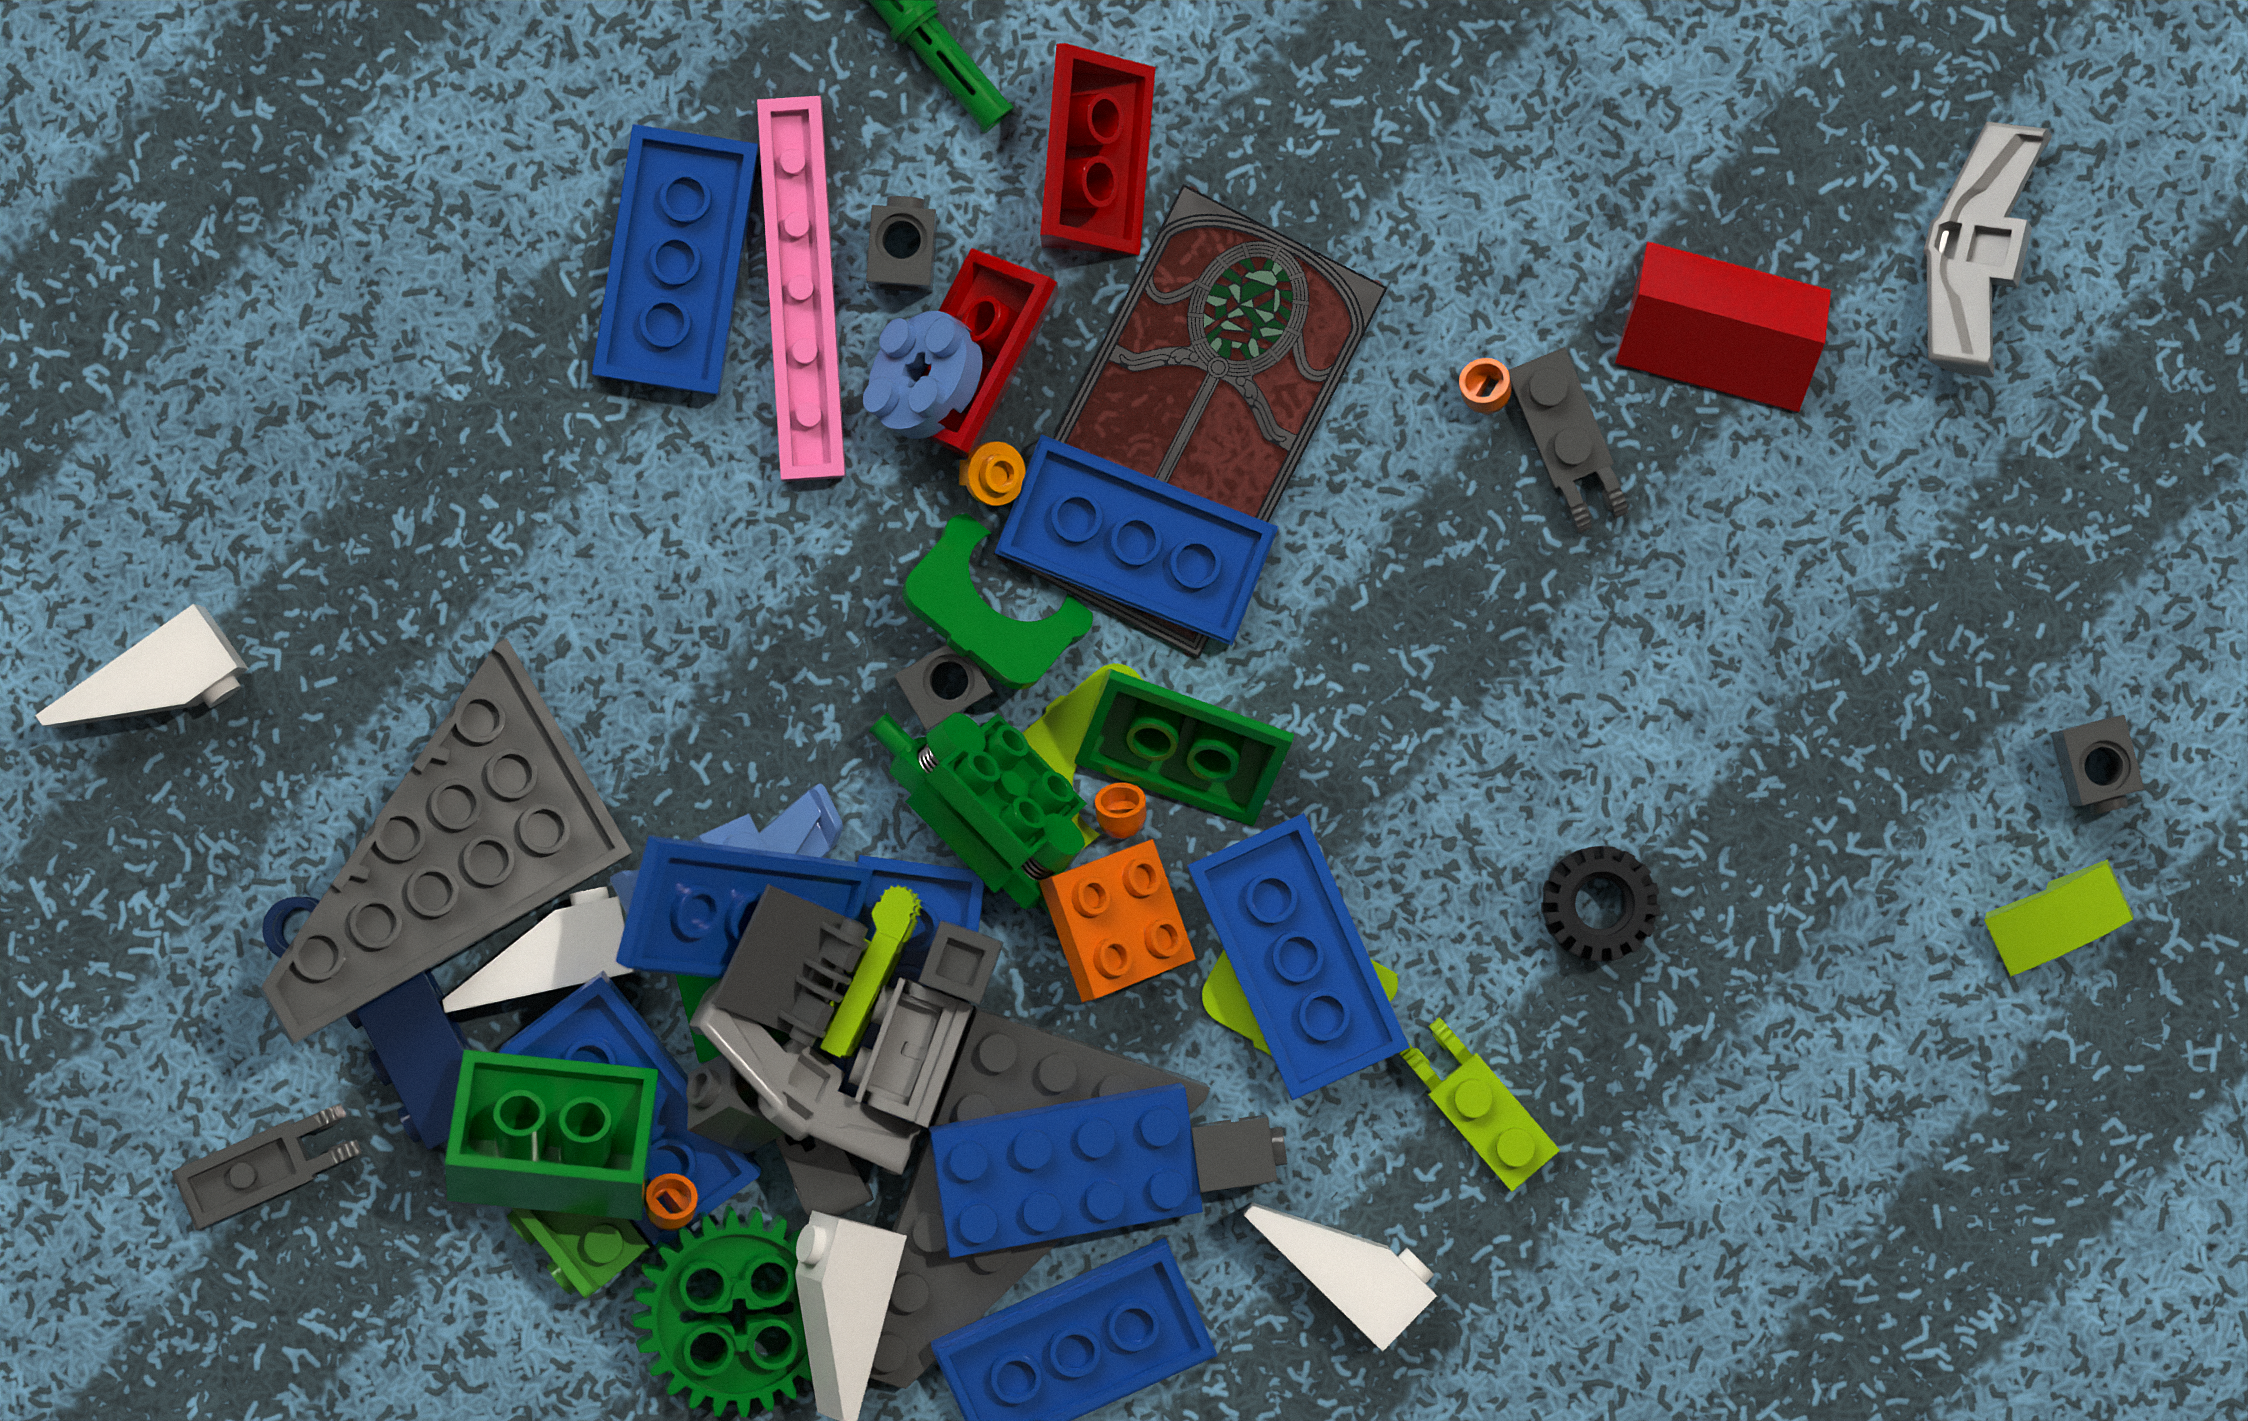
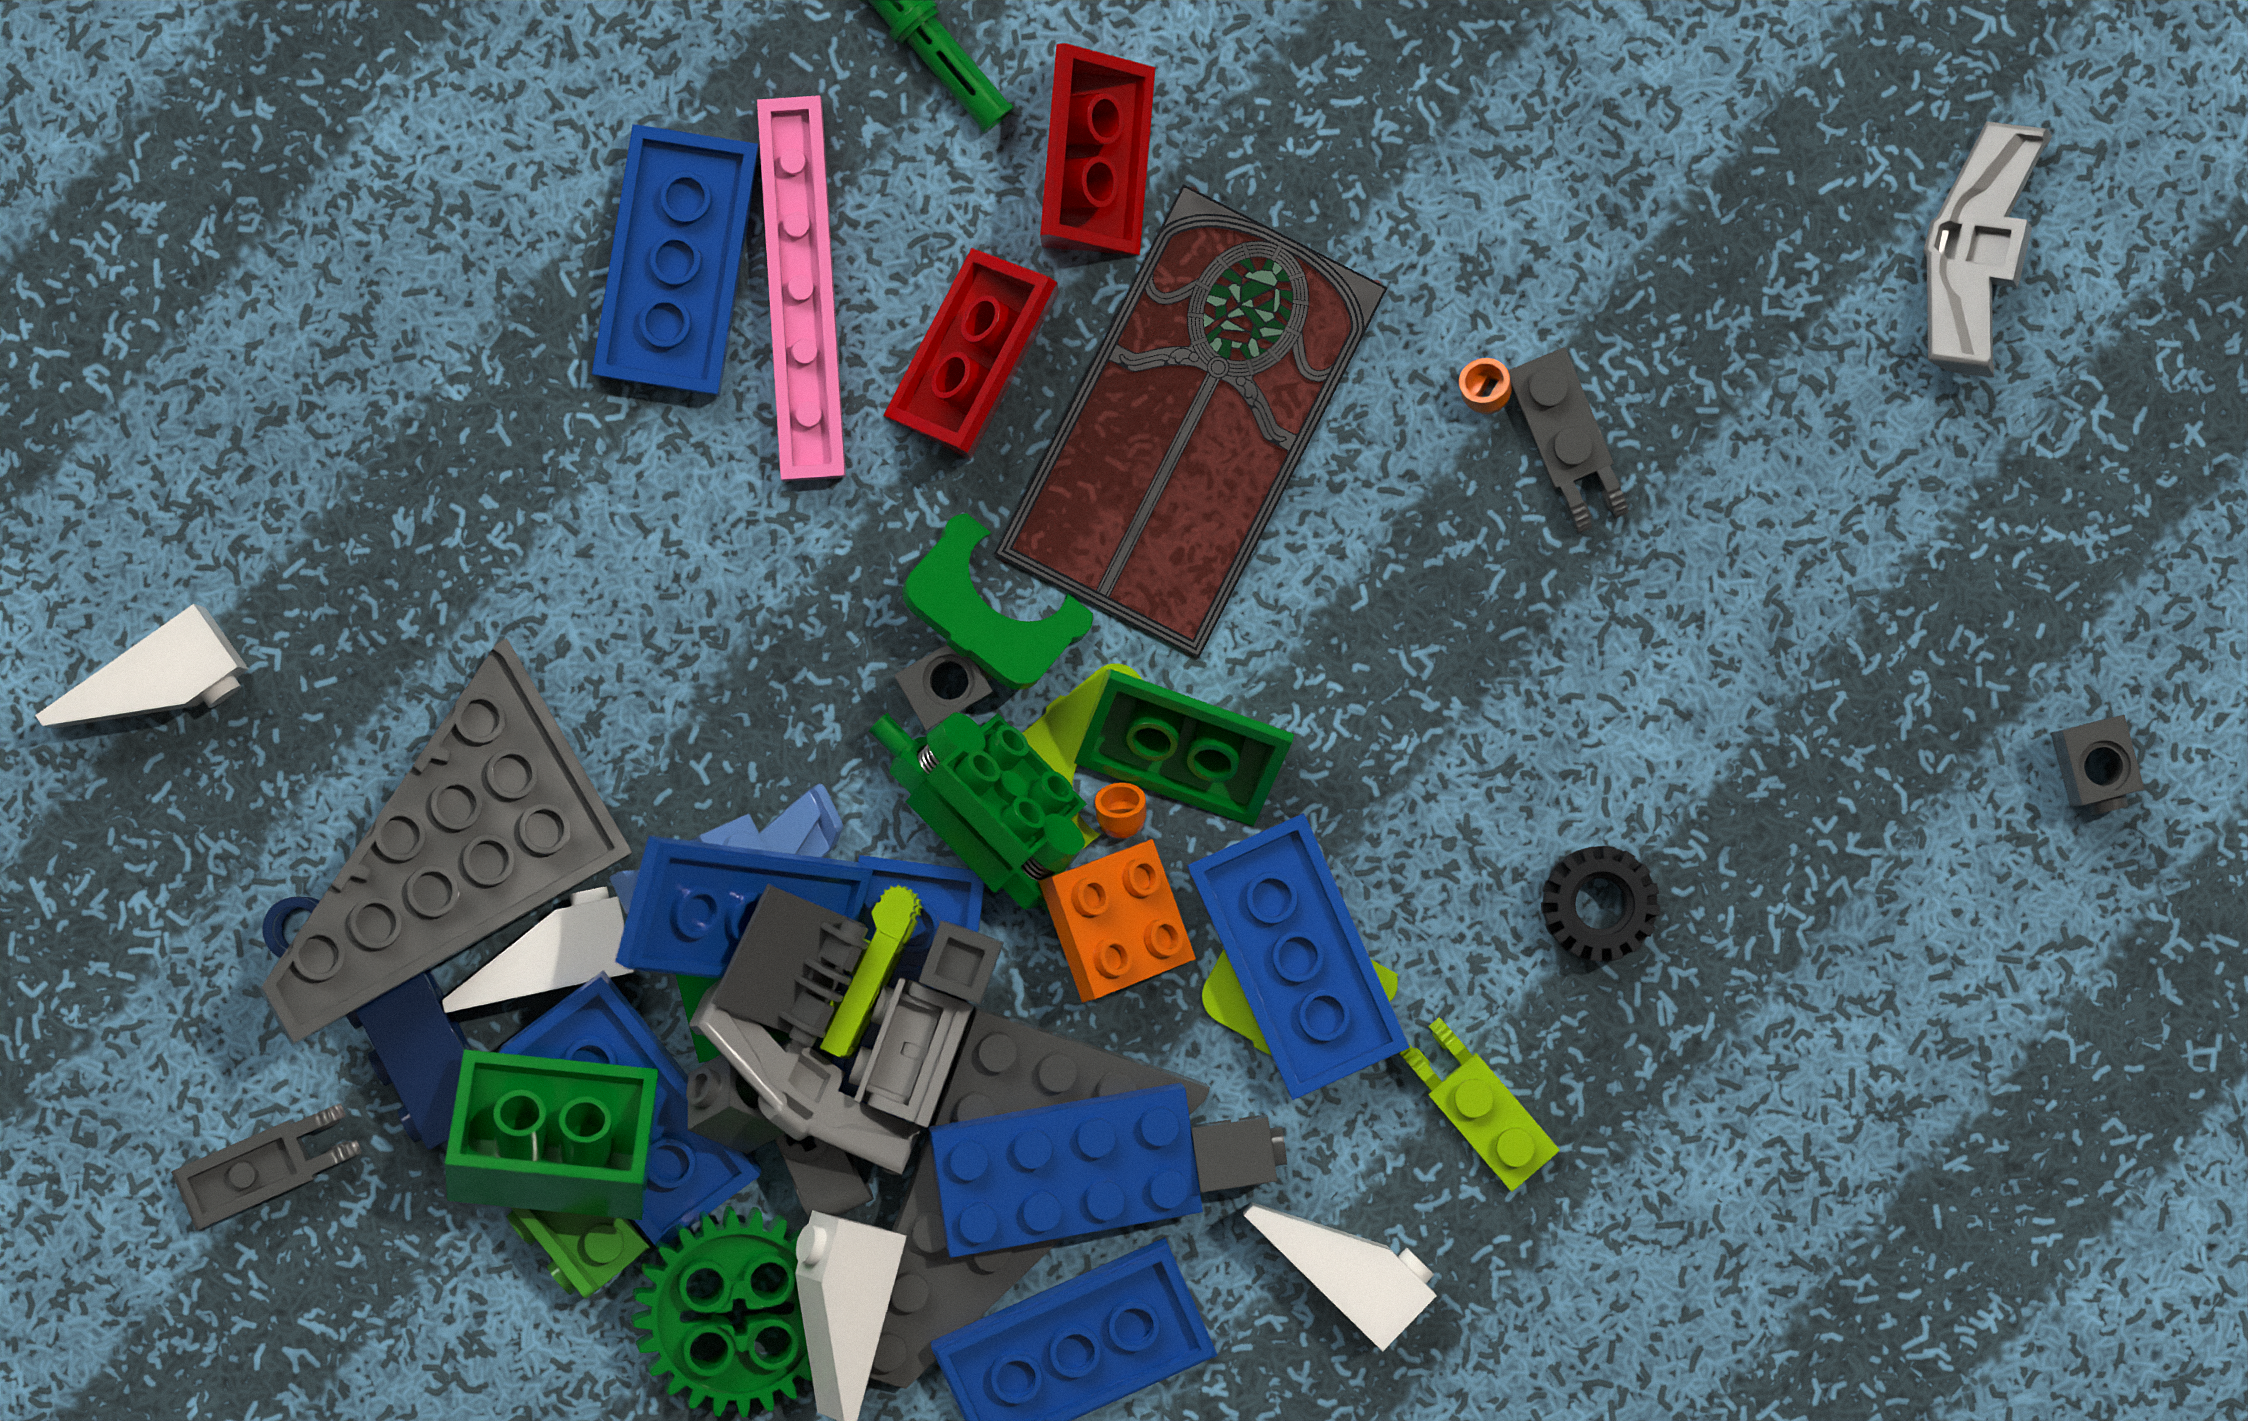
orange hinge [644,1173,698,1231] -> none
medium blue plate [863,311,983,439] -> none
dark grey brick [866,196,938,293] -> none
light orange plate [959,442,1026,506] -> none
blue tile [994,434,1278,647] -> none
red slope [1614,241,1831,412] -> none
lime slope [1984,859,2134,977] -> none

